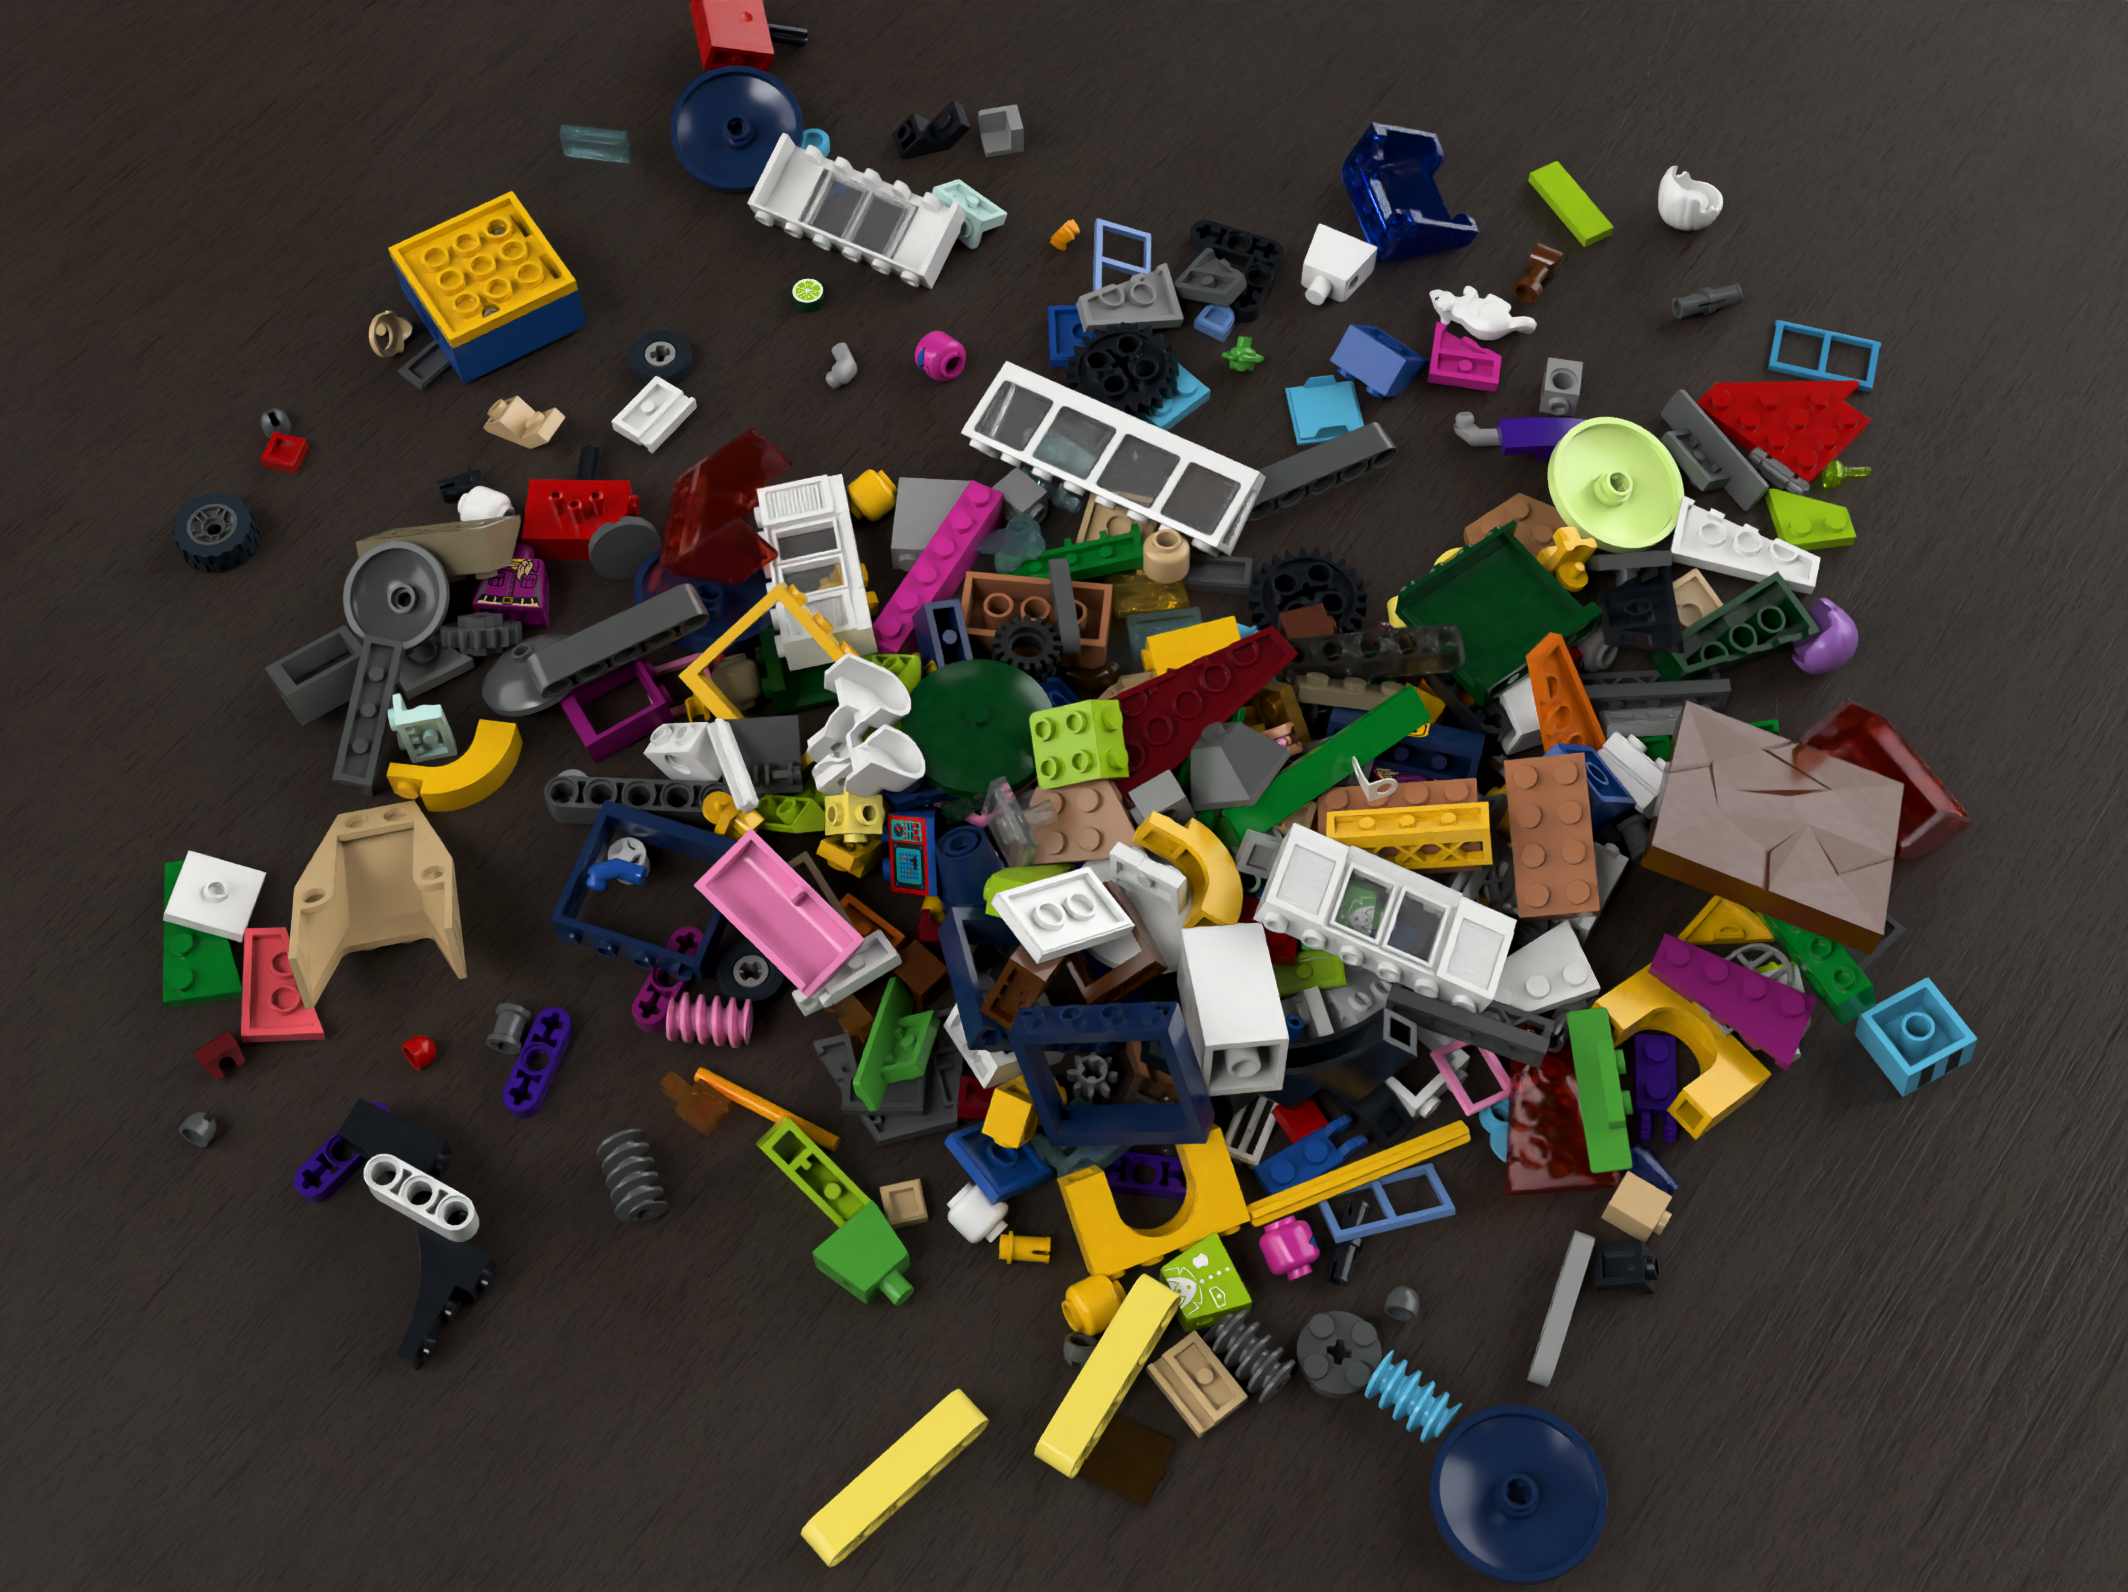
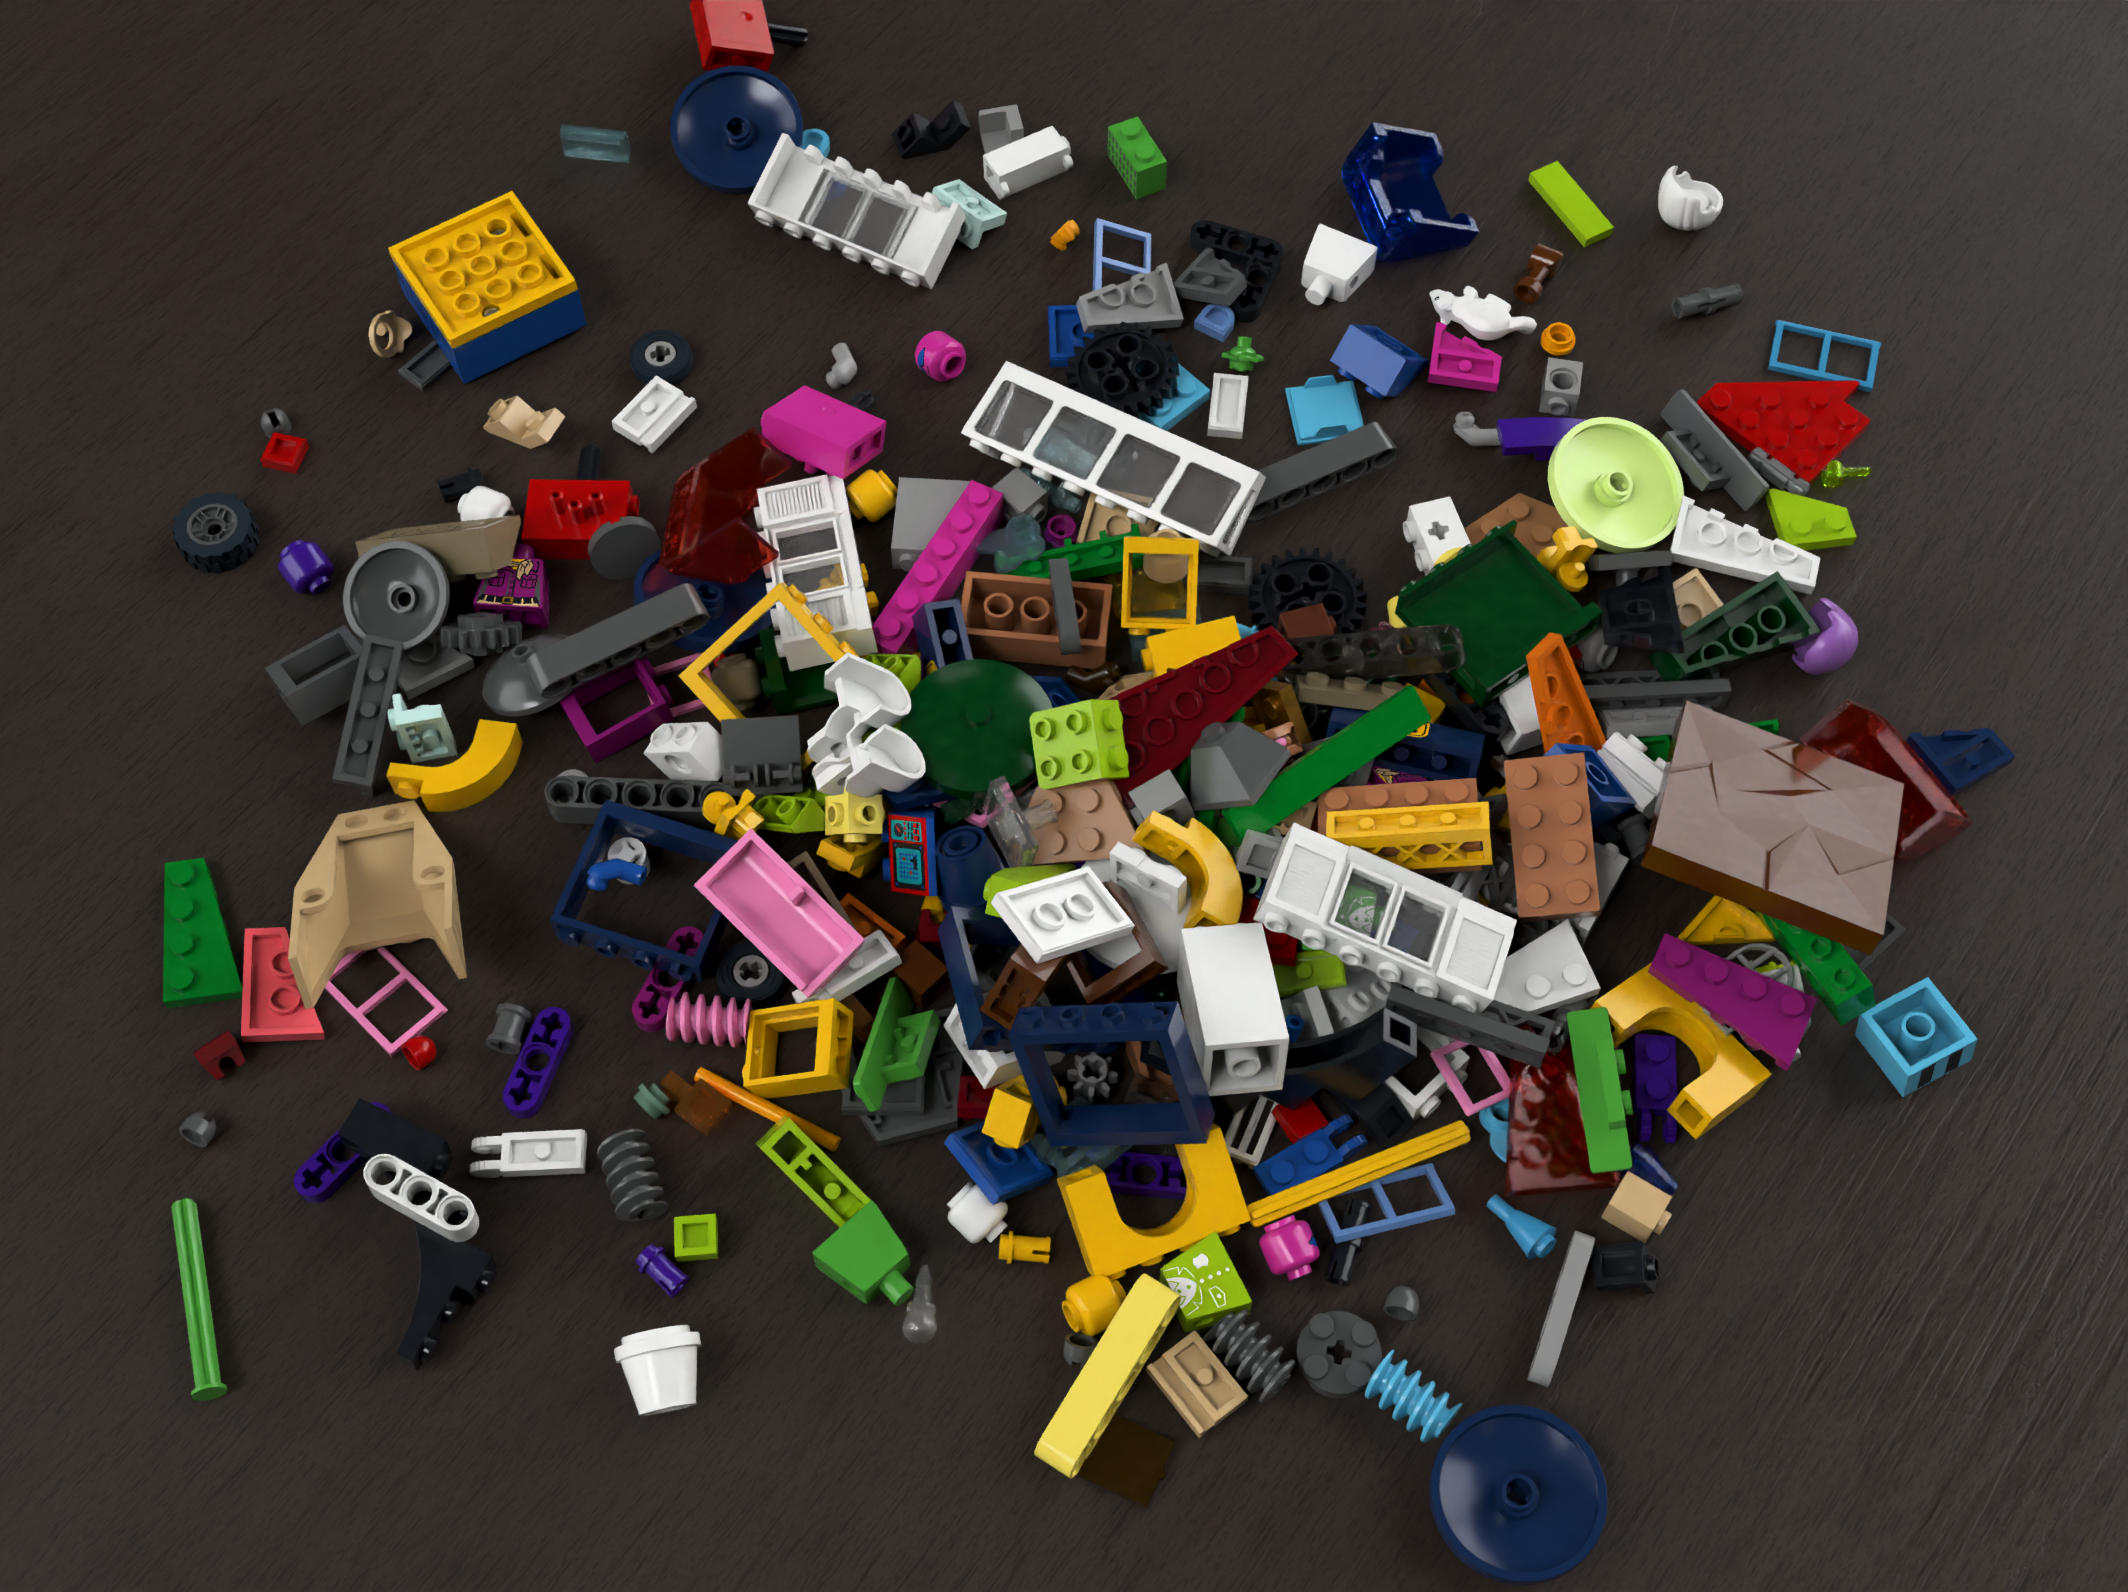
white plate [163,850,266,943] -> none
yellow hand [685,693,711,723] -> none
white axle [707,718,759,813] -> none
tile [791,277,826,312] -> none
light yellow beam [800,1389,989,1568] -> none
tan tile [880,1179,929,1229] -> none
black tyre [992,615,1061,685] -> none
white piece [1352,756,1398,802] -> none
none -> bright green axle [171,1198,227,1401]
none -> dark purple head [278,540,334,595]
none -> bright pink window [325,946,448,1057]
none -> white hinge [470,1129,587,1178]
none -> white piece [614,1325,701,1416]
none -> sand green plate [634,1082,671,1120]
none -> dark purple pin [636,1244,690,1297]
none -> lime plate [674,1213,719,1262]
none -> yellow window [742,998,854,1099]
none -> dark pink piece [761,385,886,479]
none -> clear bar [903,1265,937,1344]
none -> white brick [983,126,1073,199]
none -> magenta plate [1044,515,1079,548]
none -> bright green brick [1107,116,1167,200]
none -> yellow window [1121,536,1199,635]
none -> white tile [1207,373,1249,439]
none -> white brick [1403,496,1471,576]
none -> dark azure cone [1486,1194,1557,1260]
none -> light orange plate [1540,322,1576,356]
none -> dark blue wing [1906,728,2015,797]

